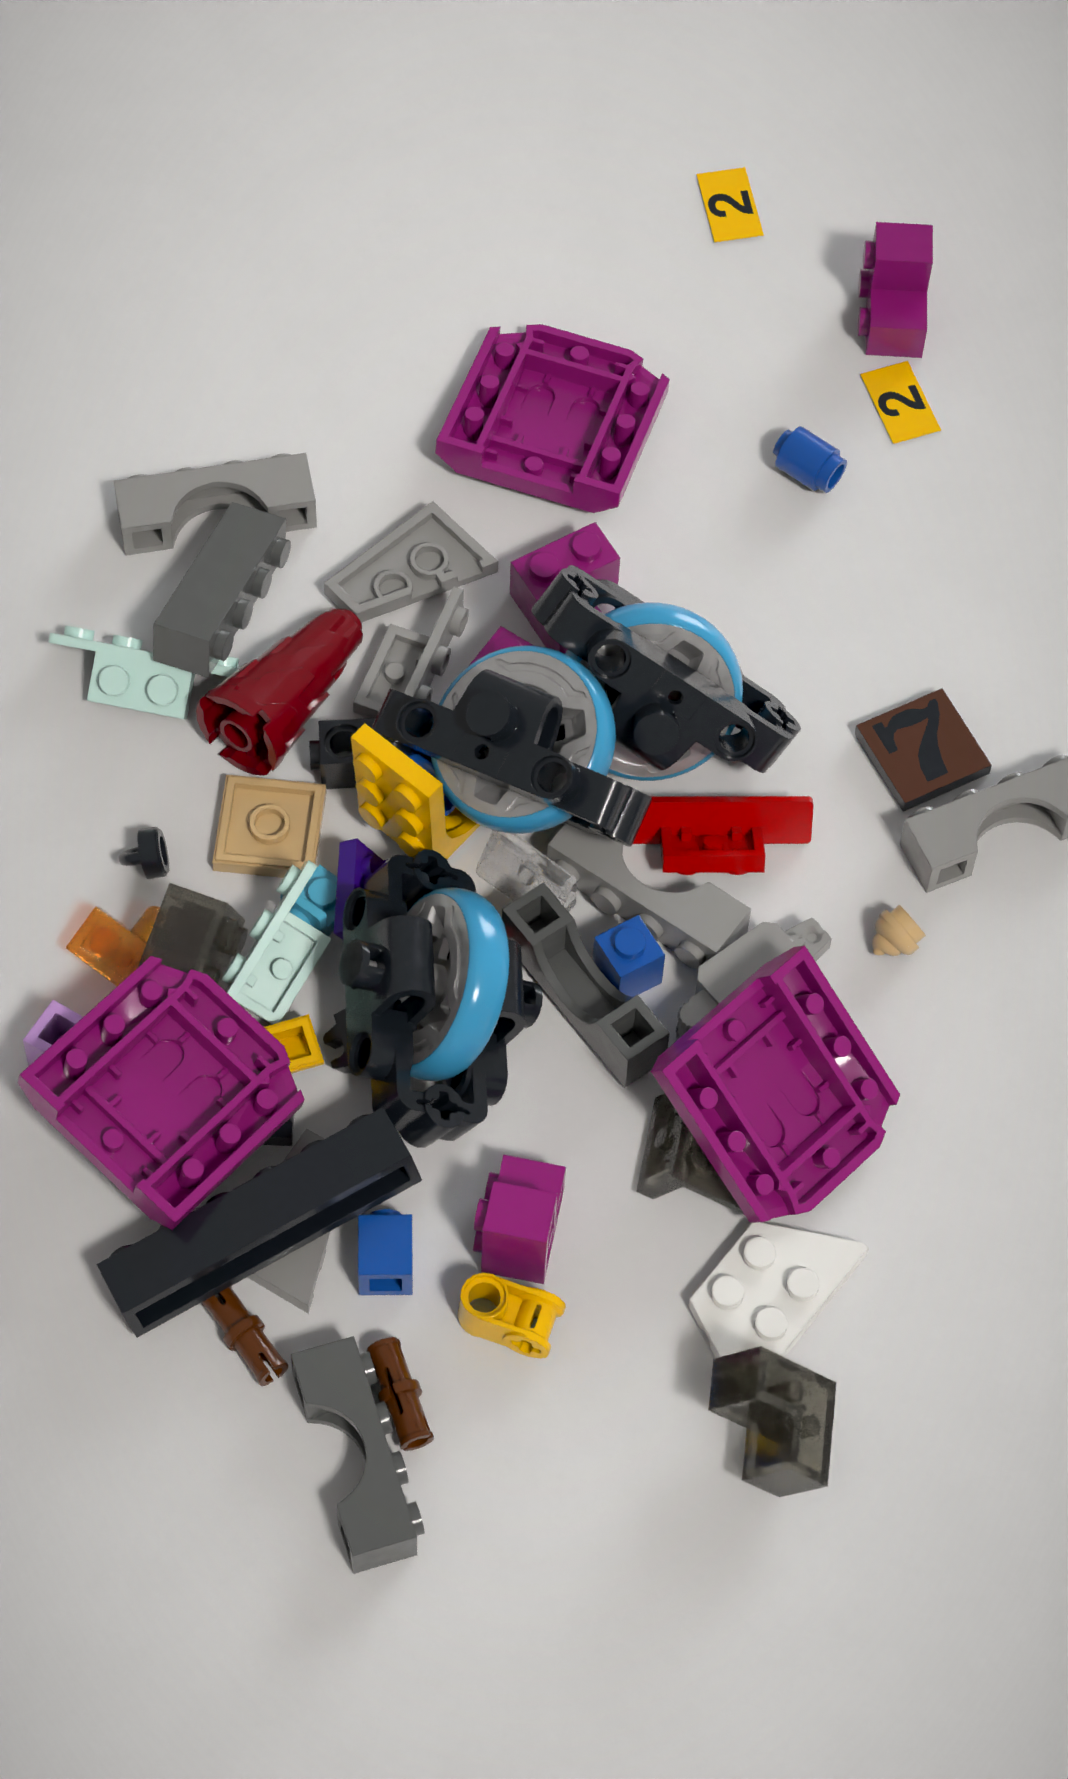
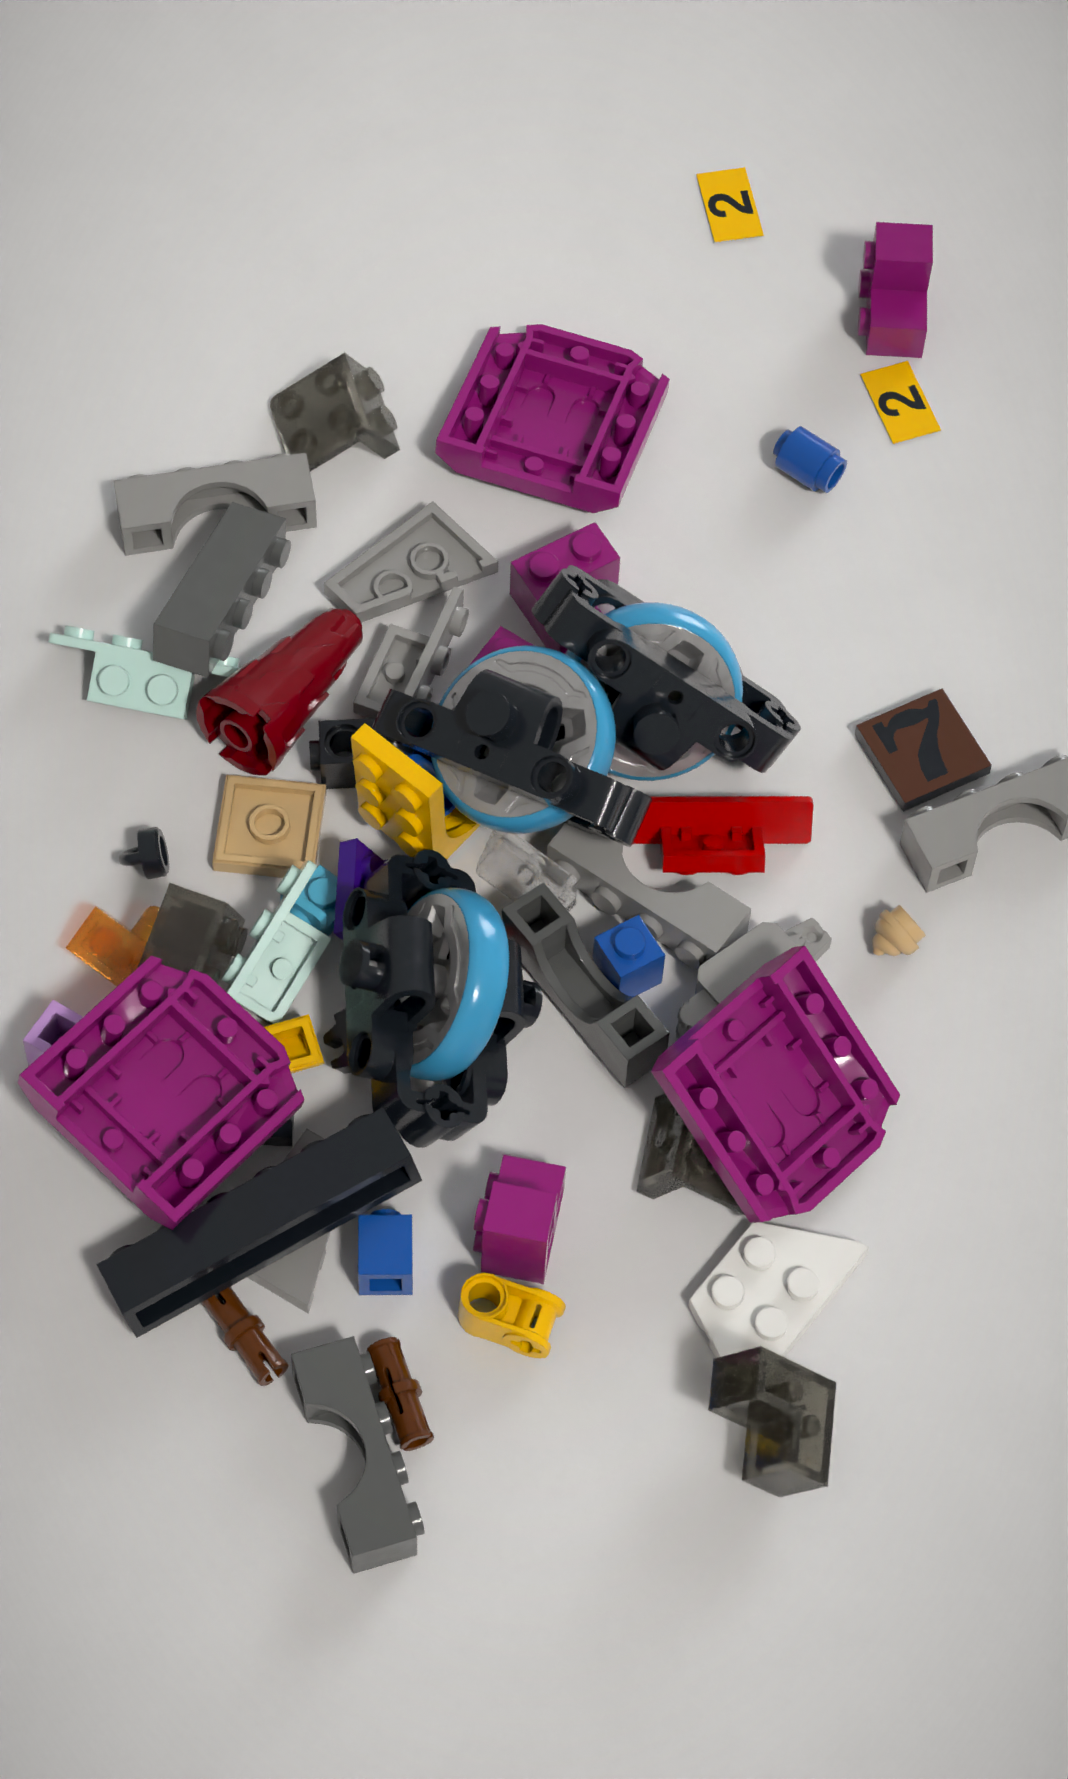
none -> clear smoke bracket [270,352,400,472]

